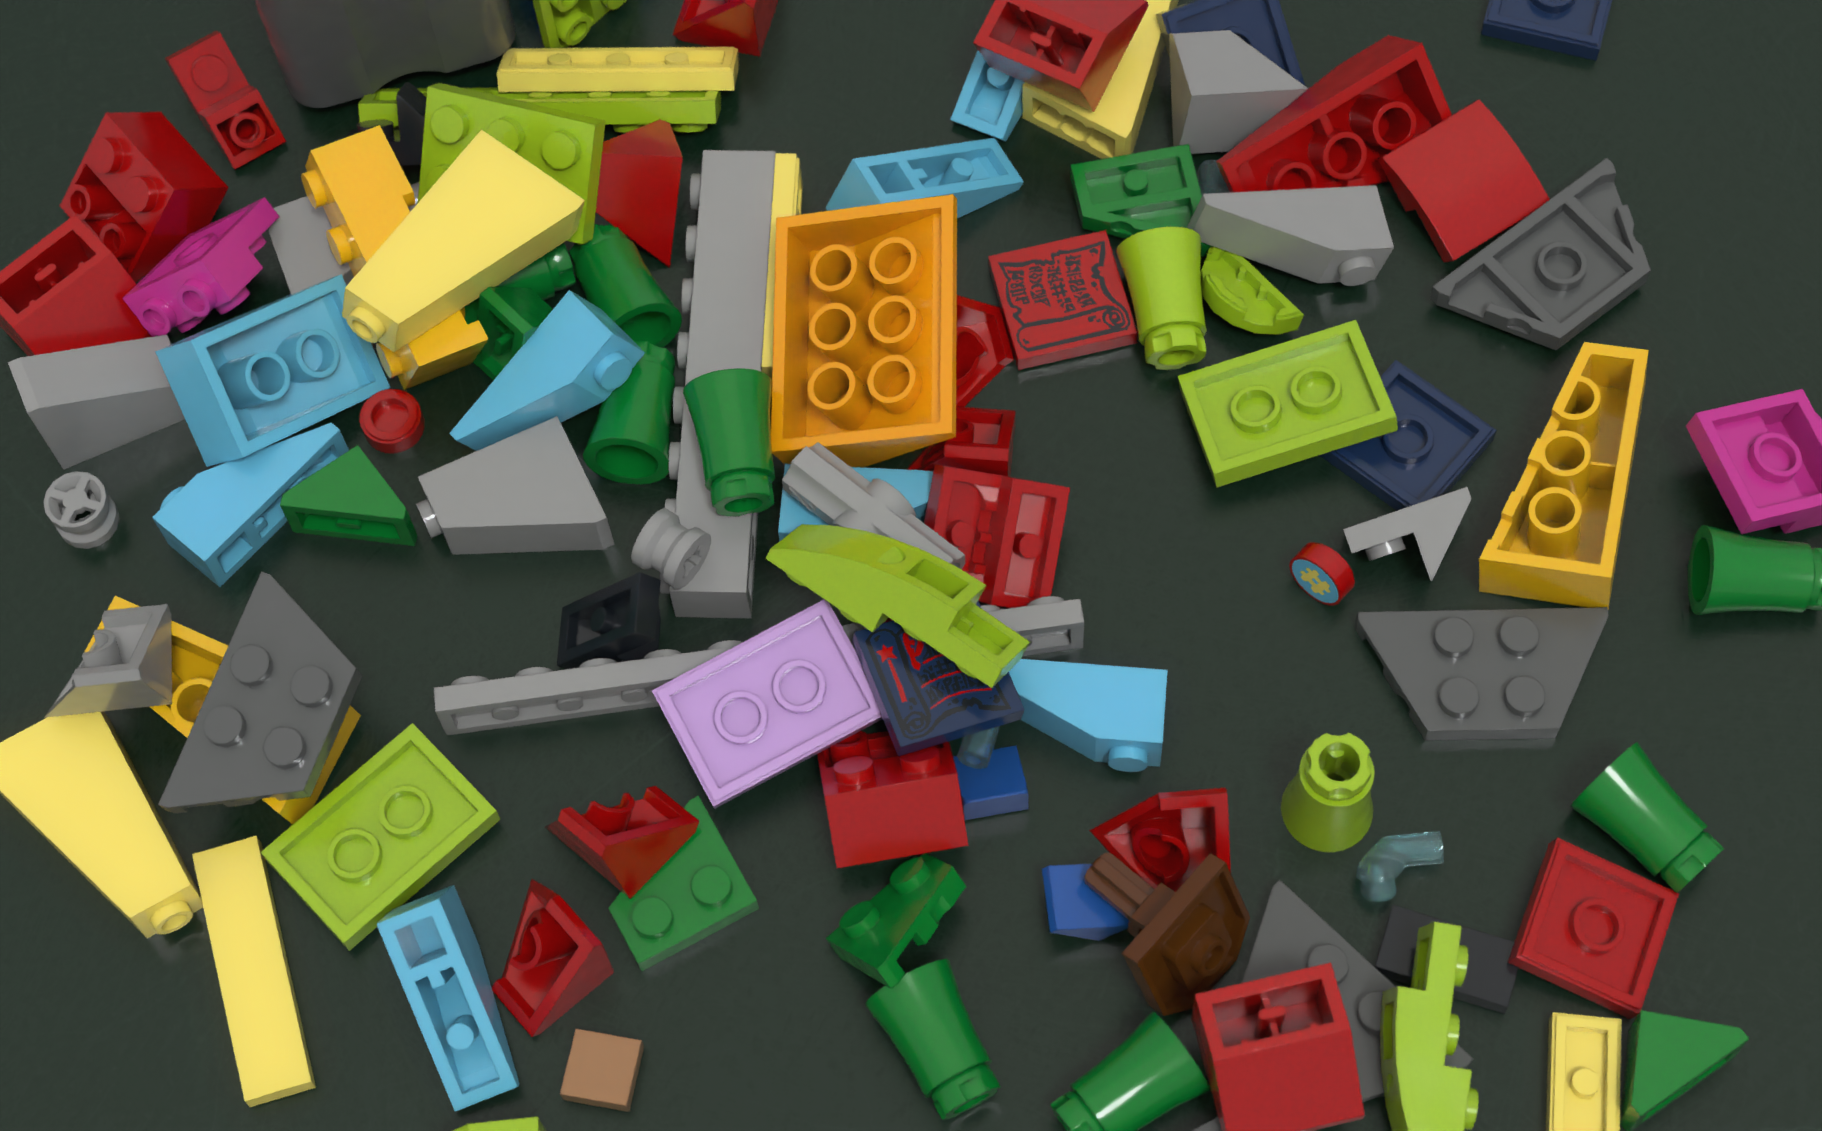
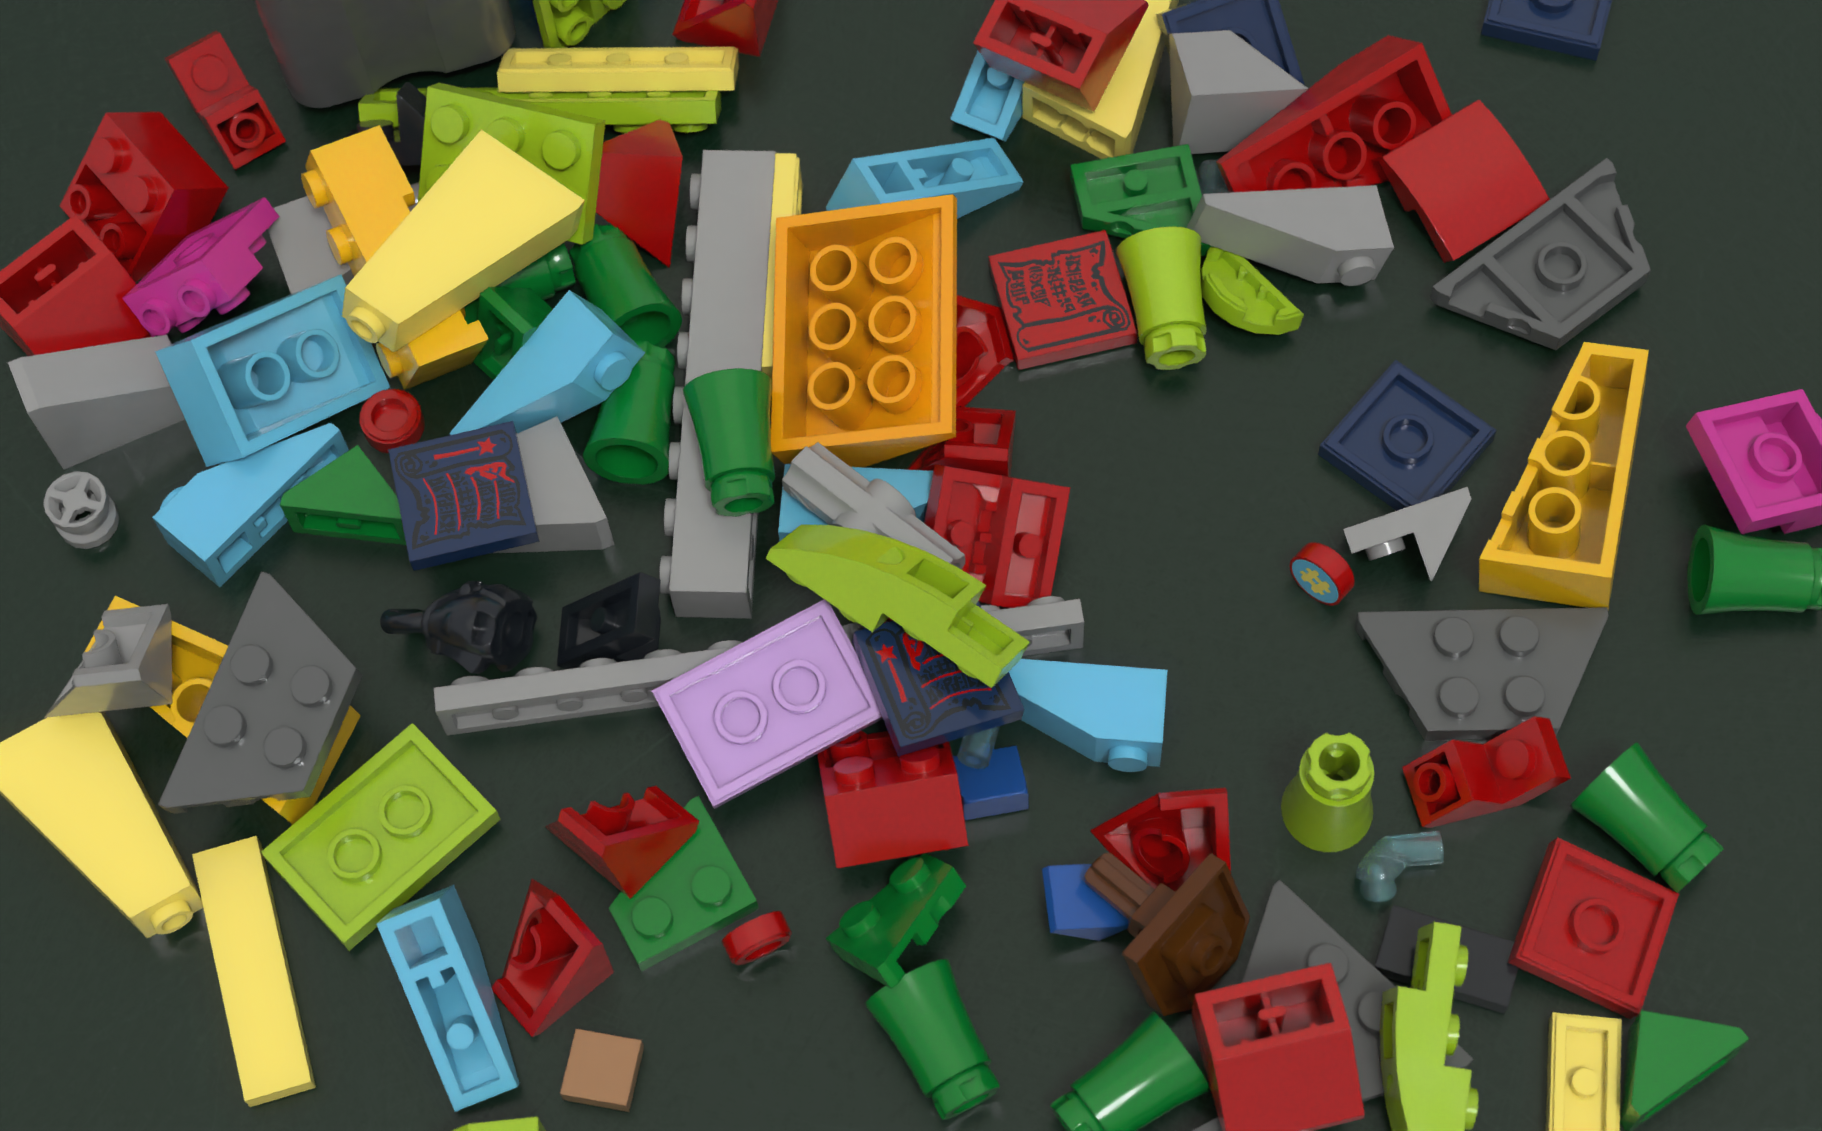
light grey wheel [631,508,711,590] -> none
lime plate [1177,320,1398,488] -> none
none -> black piece [380,581,538,674]
none -> dark blue tile [388,421,540,571]
none -> red tile [721,911,792,965]
none -> red slope [1402,716,1571,828]

